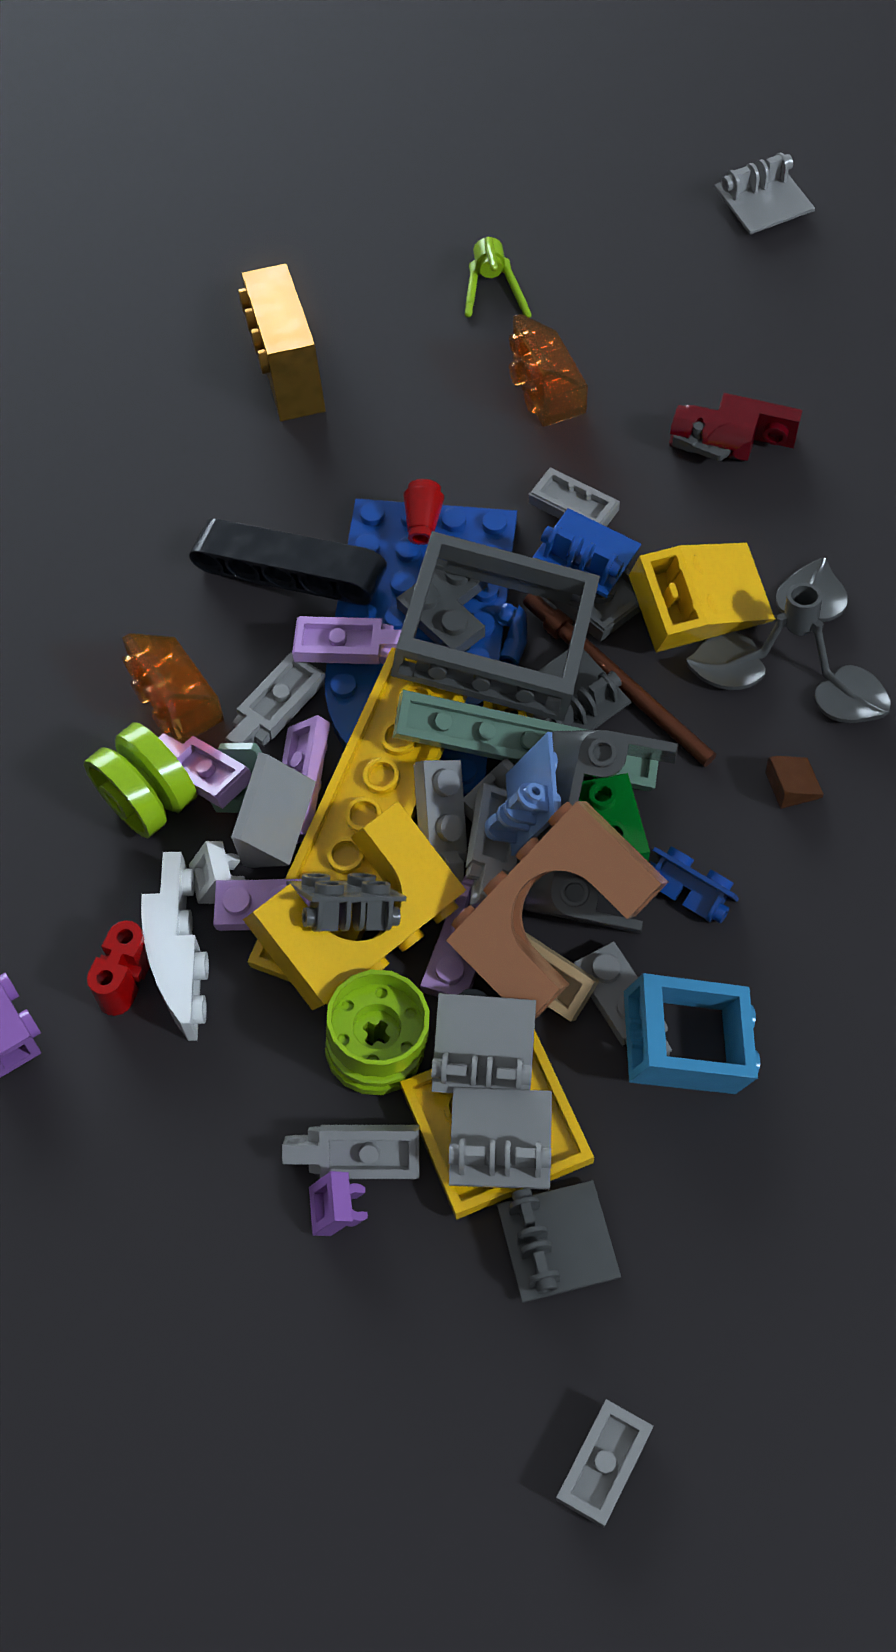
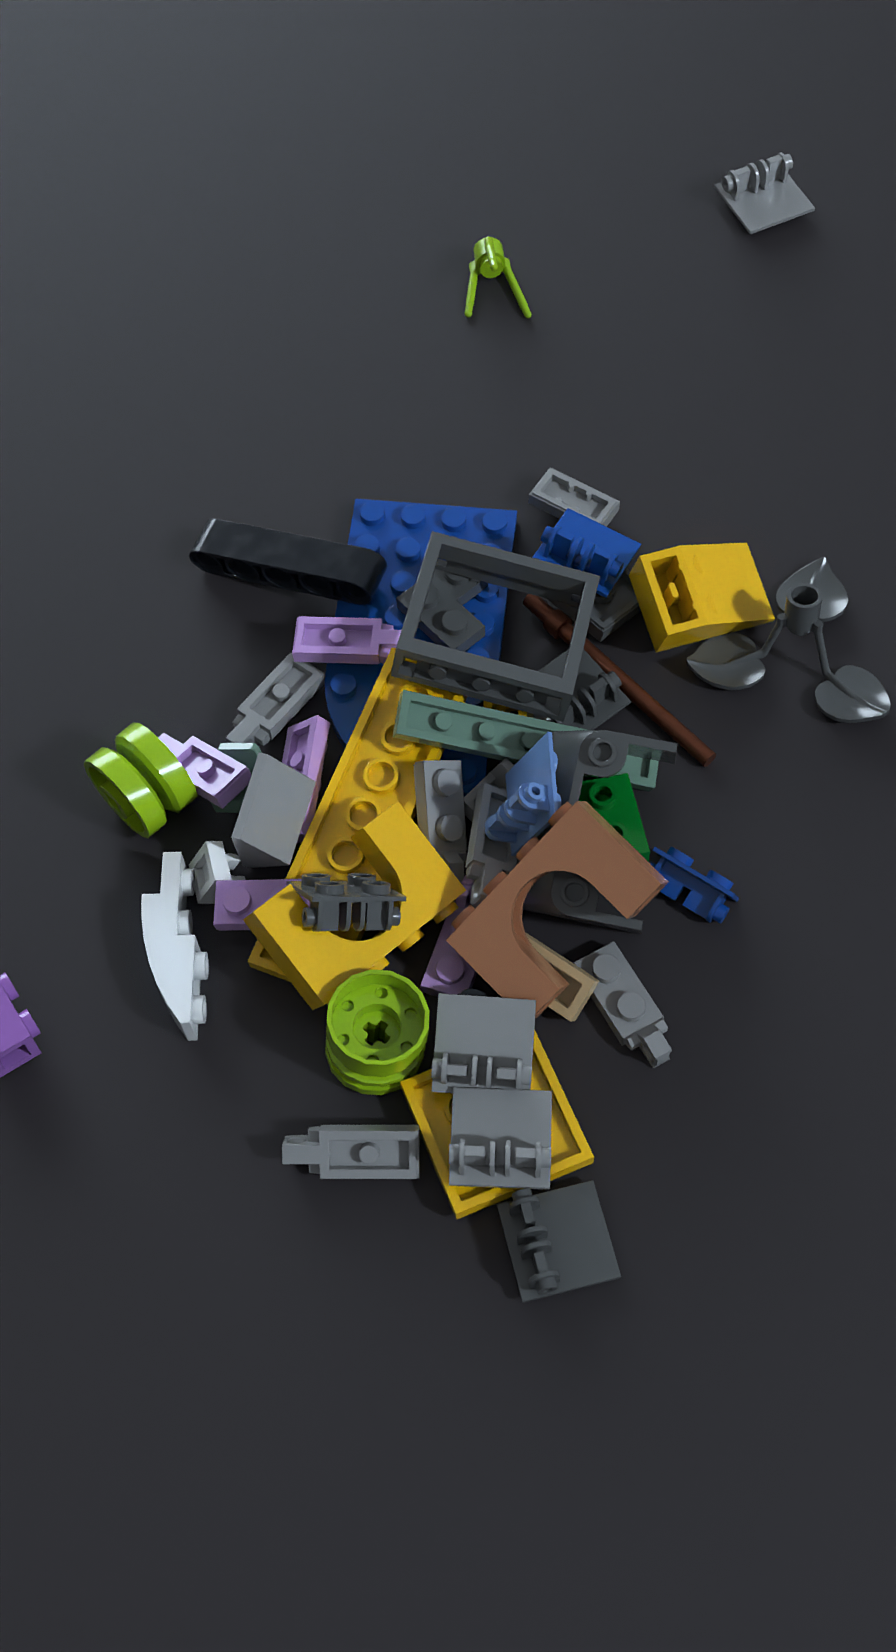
red piece [87,920,150,1016] -> none
clear orange slope [122,633,224,744] -> none
pearl gold wedge [238,264,326,422] -> none
medium lavender tile [309,1171,368,1236] -> none
red cone [403,479,445,545] -> none
blue arm [497,603,527,666] -> none
clear orange slope [509,314,588,427] -> none
light grey plate [556,1399,654,1528] -> none
dark azure window [624,973,760,1094] -> none
dark red plate [669,393,803,461] -> none
reddish brown slope [765,756,824,809] -> none

